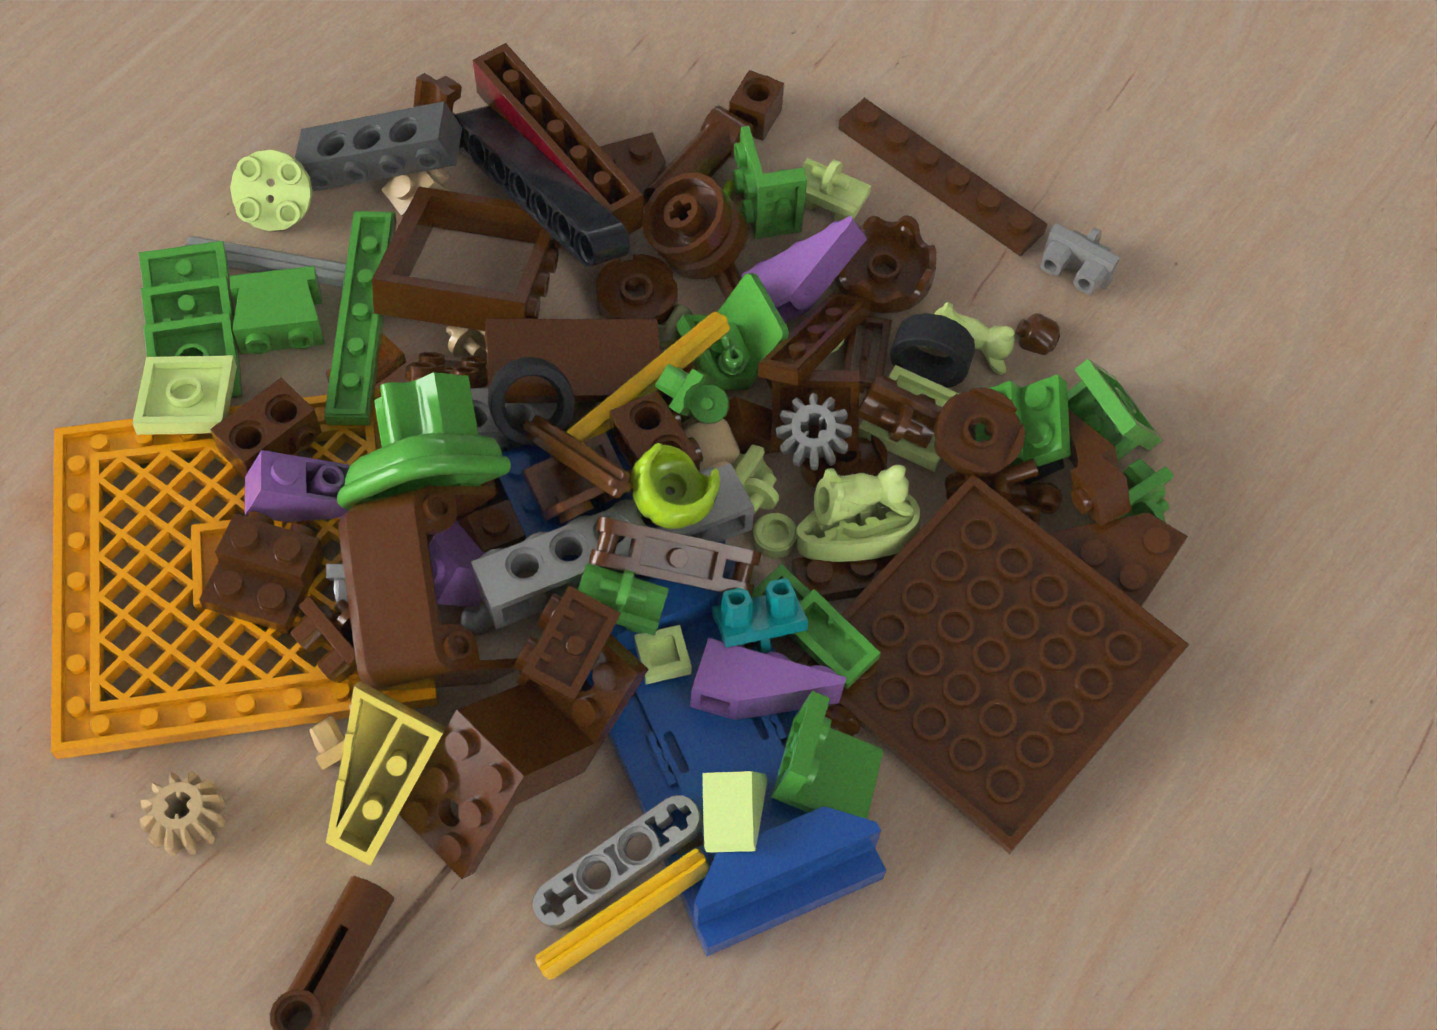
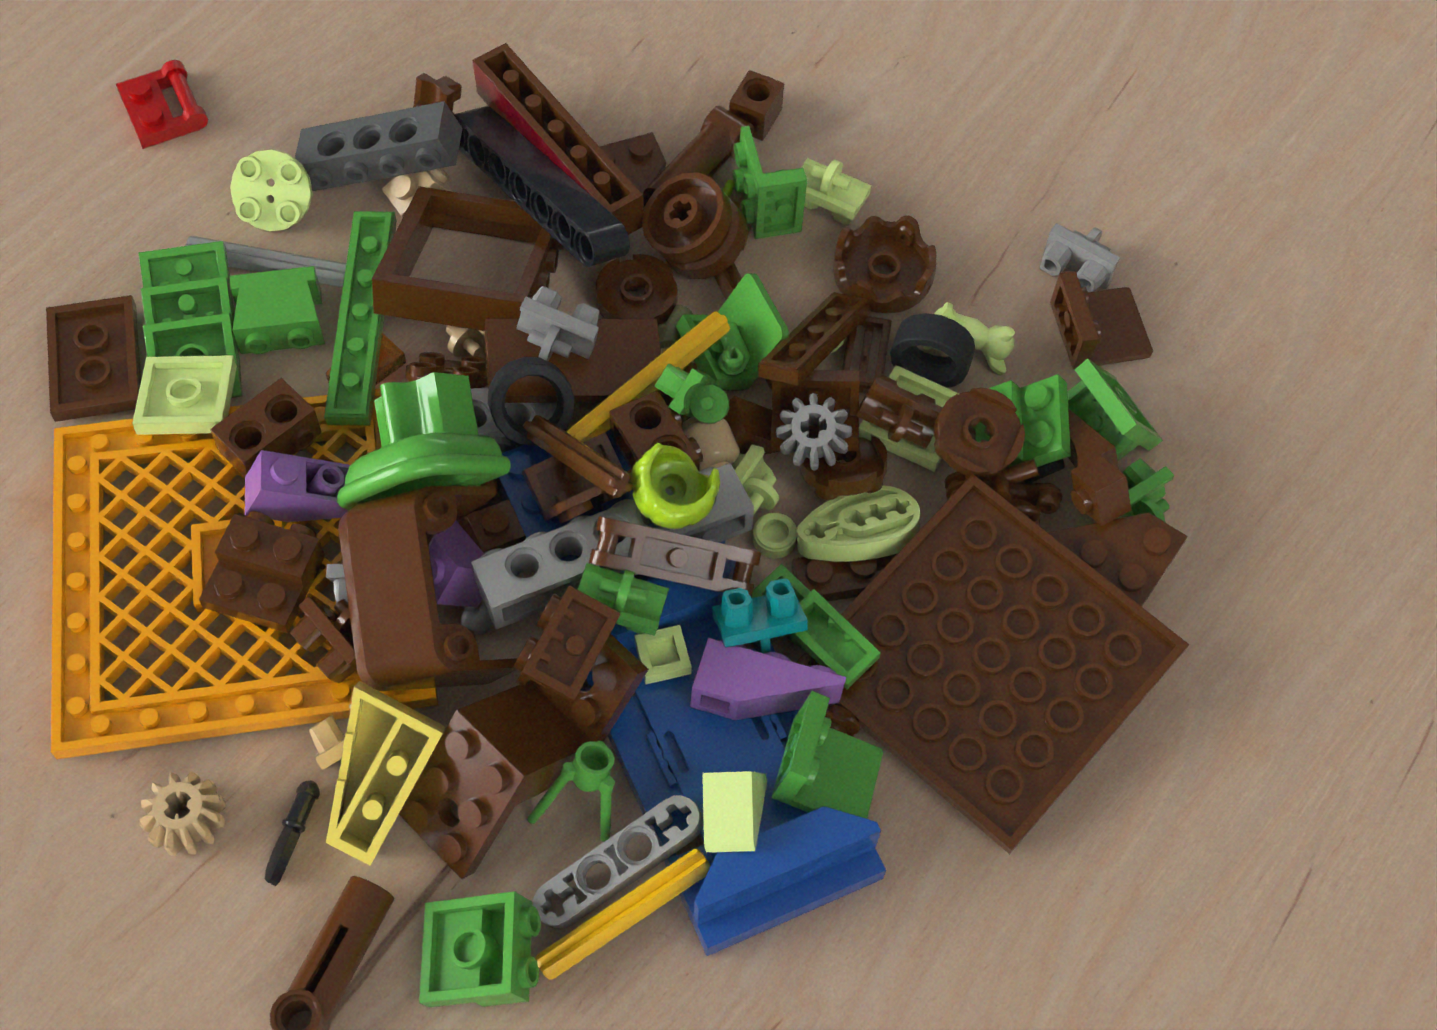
medium lavender slope [741,215,867,324] -> none
yellowish green animal [814,464,914,525] -> none
reddish brown plate [838,97,1047,257] -> none
reddish brown piece [1015,313,1060,355] -> none
none -> reddish brown plate [46,295,141,422]
none -> red plate [116,60,208,149]
none -> black piece [264,780,320,886]
none -> bright green plate [419,891,541,1007]
none -> light grey hips [517,286,599,361]
none -> bright green plant [528,741,615,842]
none -> reddish brown bracket [1050,271,1153,369]

